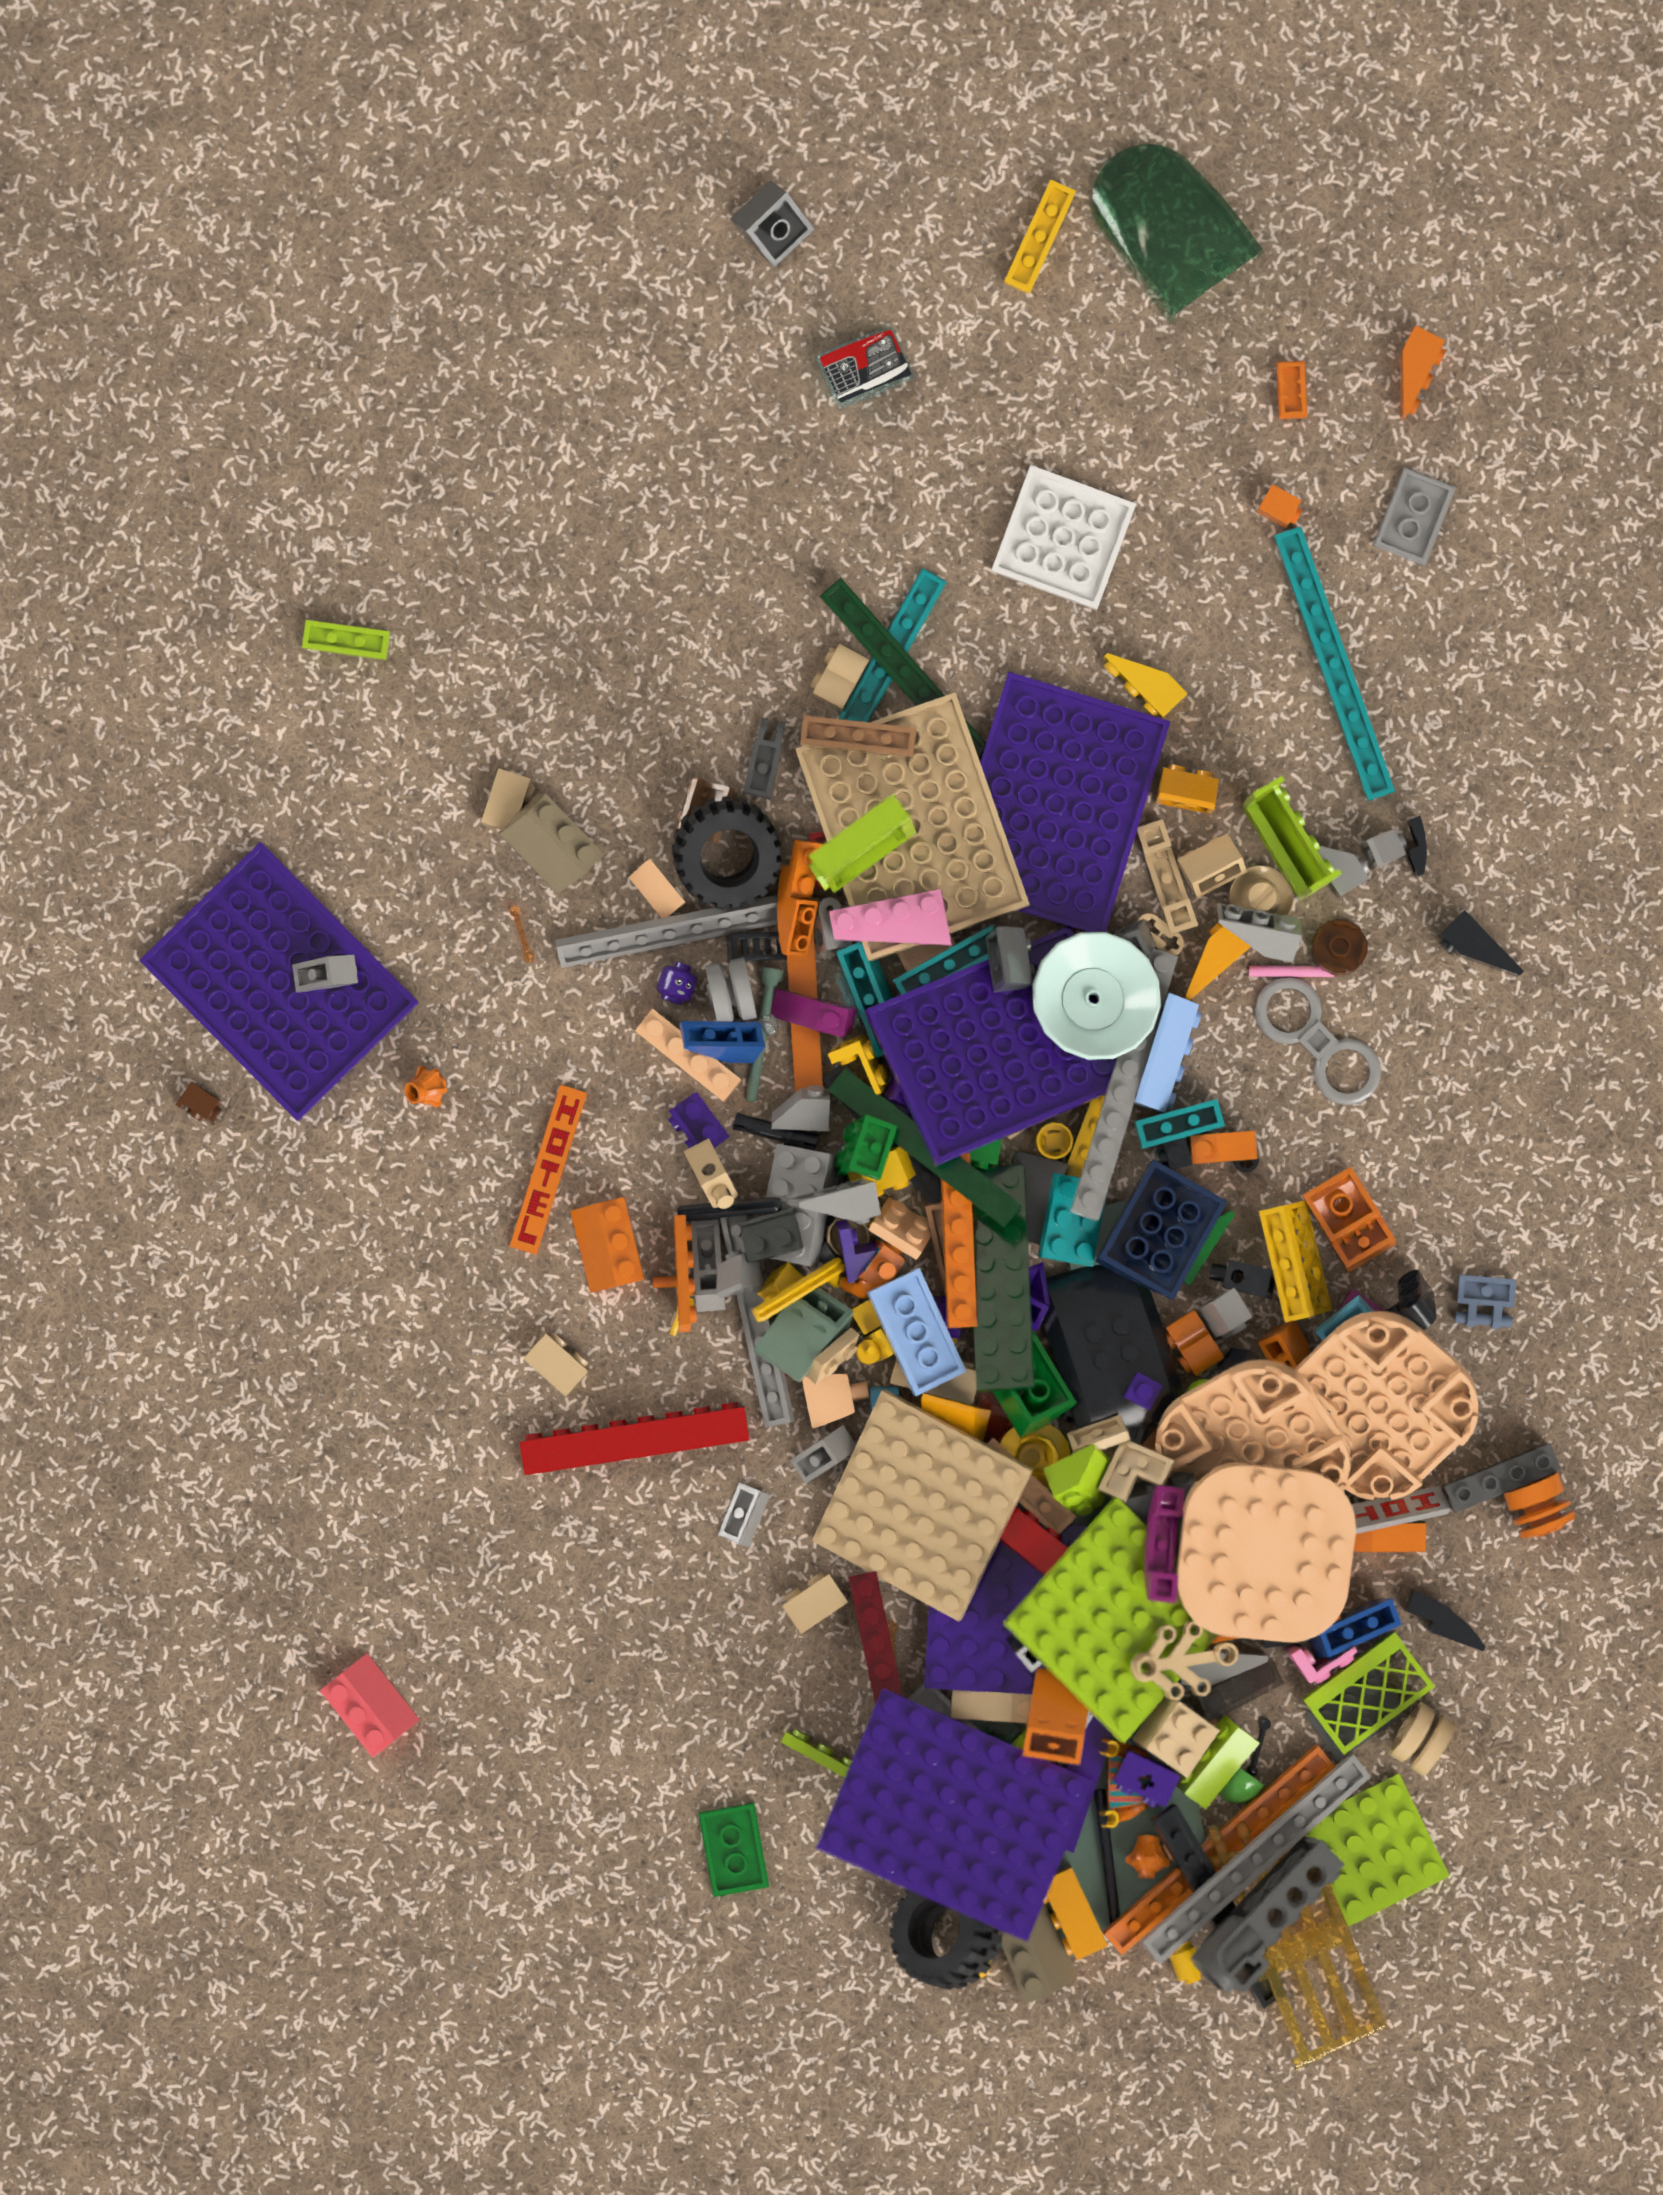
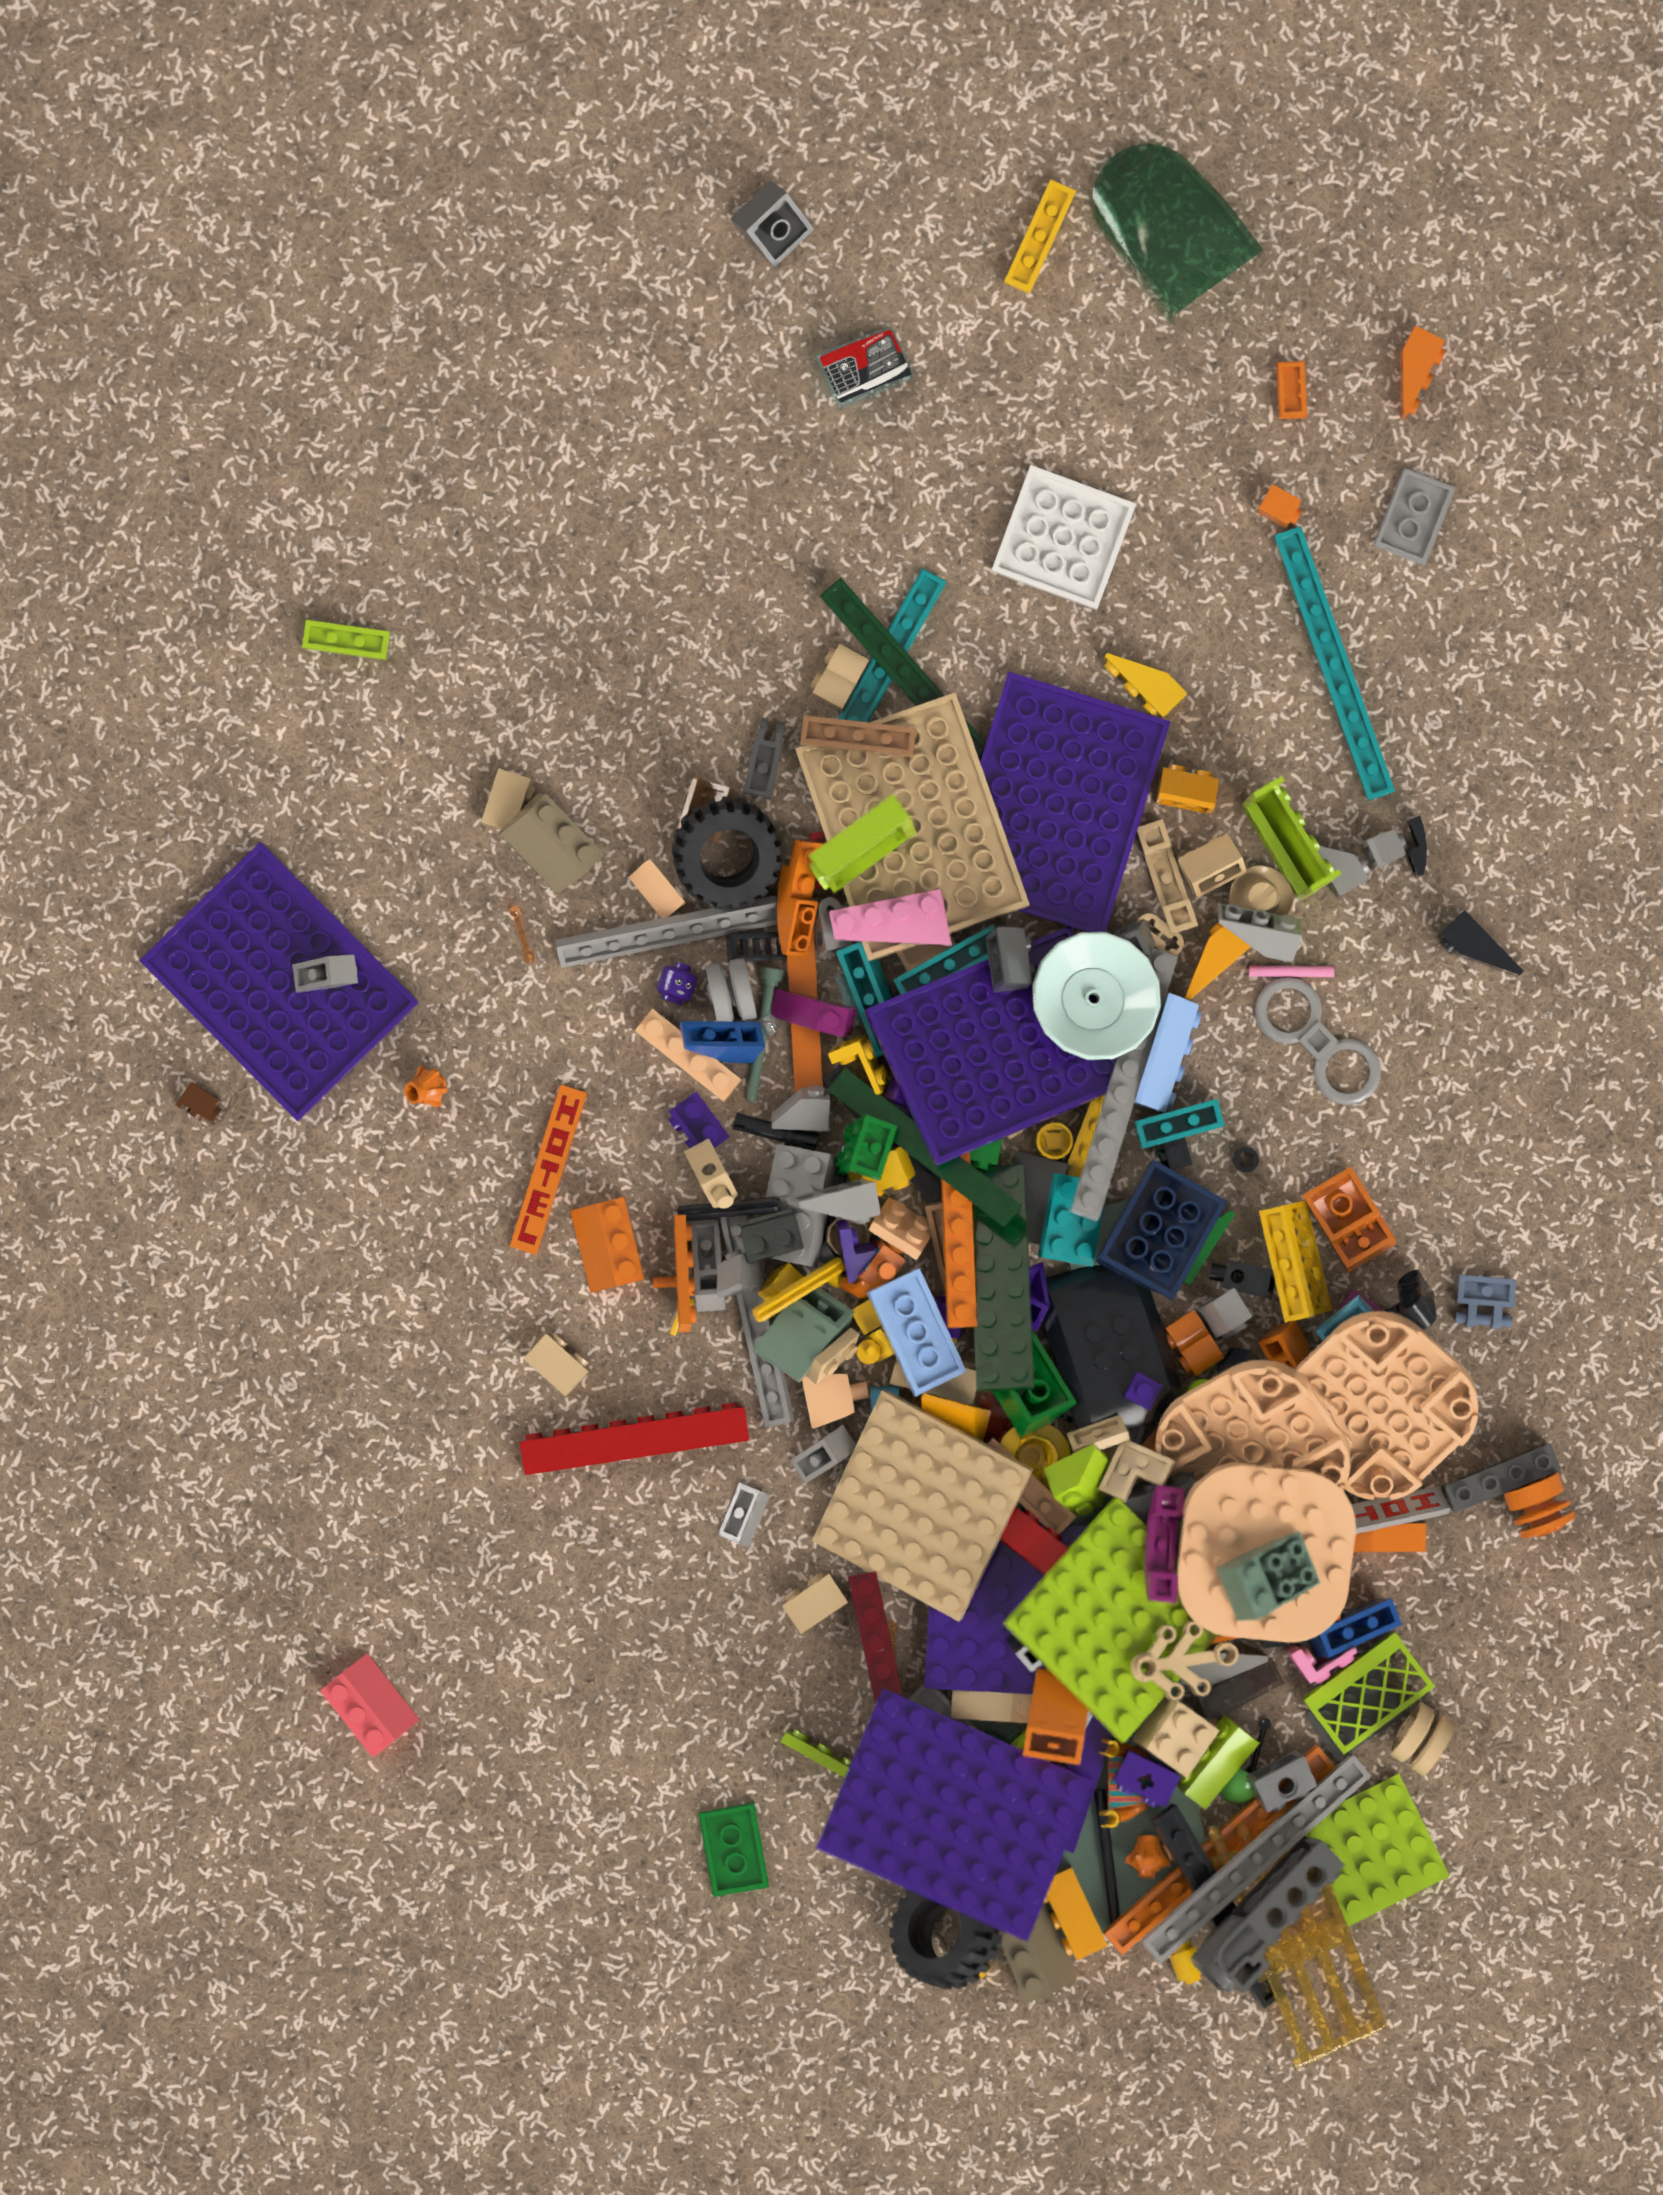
orange slope [1190,1131,1258,1164] -> none
reddish brown tile [1311,919,1368,976] -> none
black slope [1404,1589,1485,1652] -> none
none -> sand green slope [1216,1530,1321,1621]
none -> brick [1246,1750,1318,1812]

